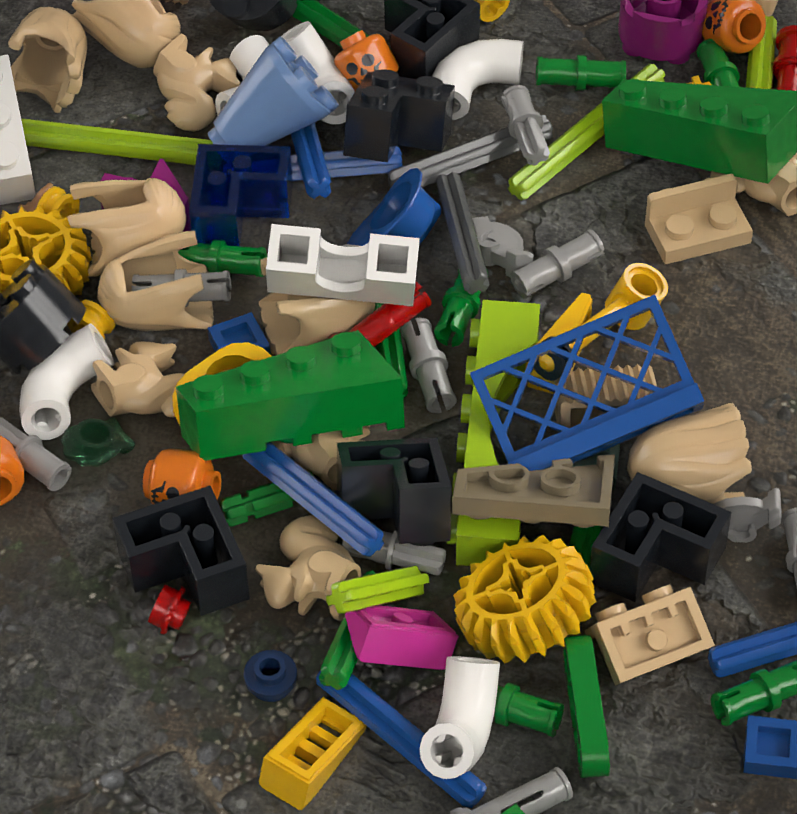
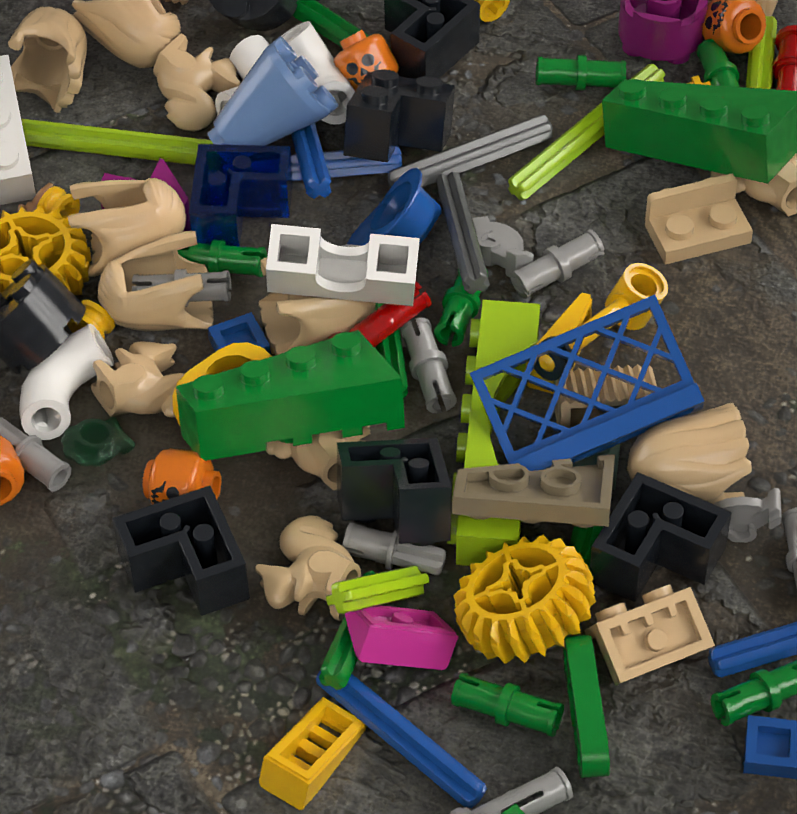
red plate [148,584,192,634] -> none
green axle [221,471,314,527] -> none
blue axle [242,442,384,557] -> none
dark blue plate [244,650,297,702] -> none
white cylinder [419,656,500,779] -> none
white cylinder [432,39,524,120] -> none
light grey axle [501,85,550,166] -> none

